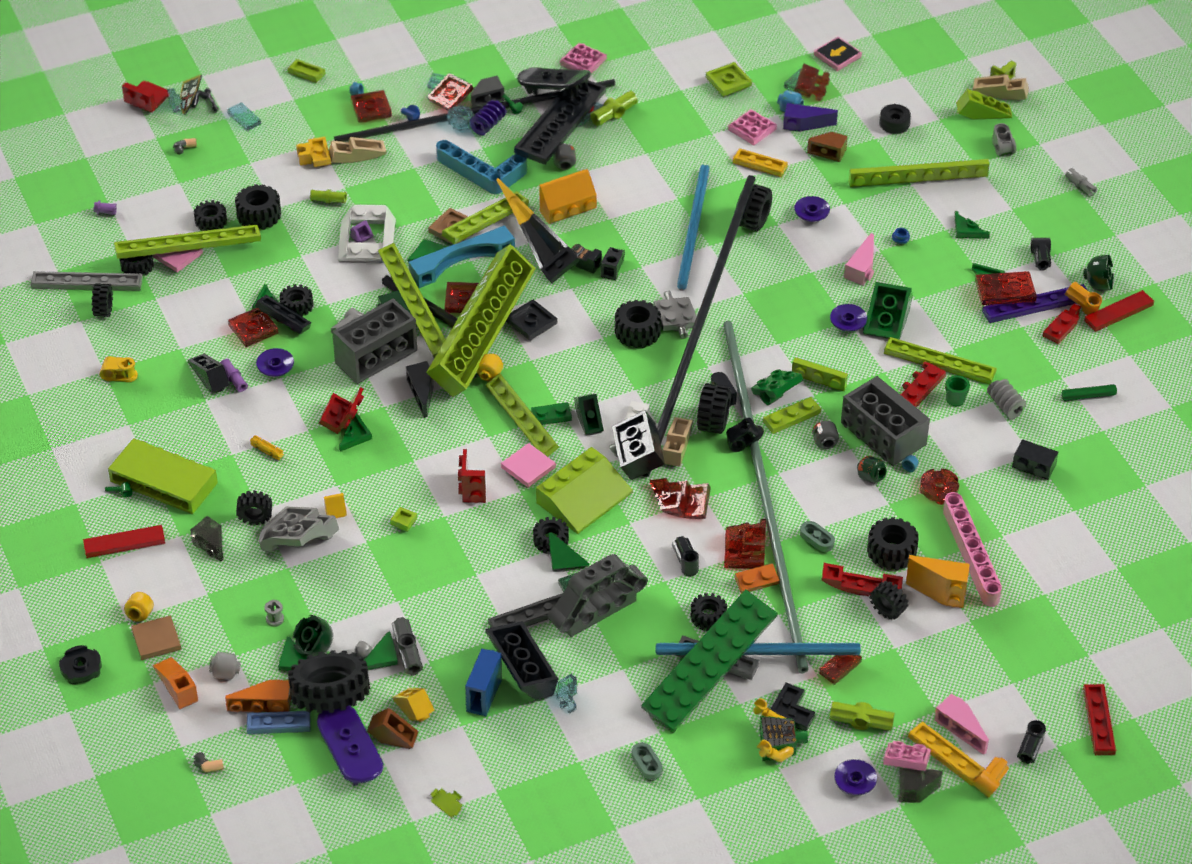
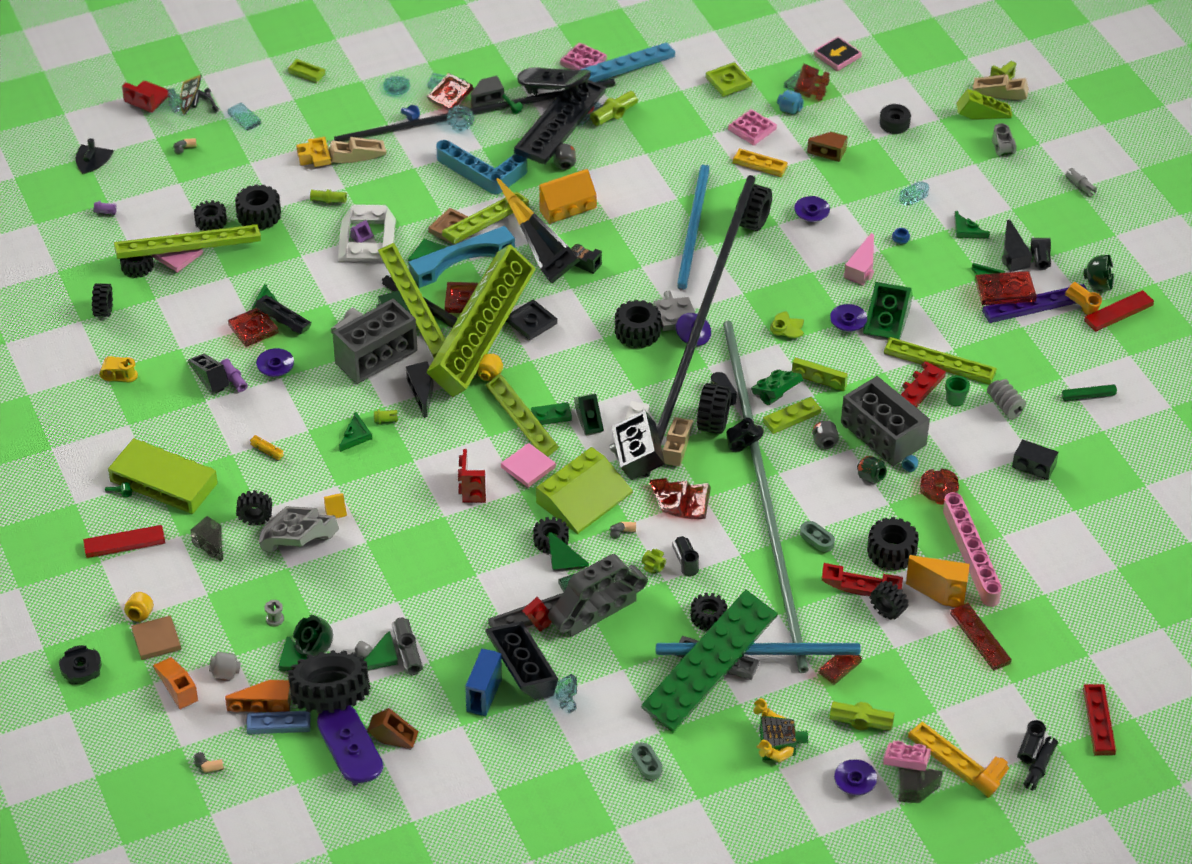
light grey tile [31,271,143,291] -> none
black tyre [279,284,314,317] -> none
red bracket [318,387,364,434] -> none
dark azure plate [349,82,364,99] -> none
clear red plate [350,90,392,123] -> none
lime plate [390,507,417,532] -> none
yellow slope [392,688,435,722] -> none
lime piece [430,788,463,818] -> none
dark purple piece [470,100,507,136] -> none
black leg [600,247,625,280] -> none
clear red slope [724,519,766,569] -> none
orange plate [734,563,779,594] -> none
black plate [771,682,815,731] -> none
dark purple slope [783,103,838,132] -> none
lime plate [849,159,990,187] -> none
bright pink slope [934,693,989,755] -> none
red hinge [1042,304,1081,344] -> none
none -> black shield [76,138,114,174]
none -> lime pin [374,409,398,424]
none -> clear light blue gear [383,75,410,95]
none -> red plate [522,597,551,632]
none -> dark azure plate [580,42,676,82]
none -> arm [609,522,636,538]
none -> lime gear [641,548,666,574]
none -> dark purple dish [676,313,711,346]
none -> lime plate [770,311,804,338]
none -> clear light blue beam [899,182,929,205]
none -> clear red tile [950,603,1012,671]
none -> black slope [1002,220,1032,272]
none -> black pin [1023,736,1058,791]

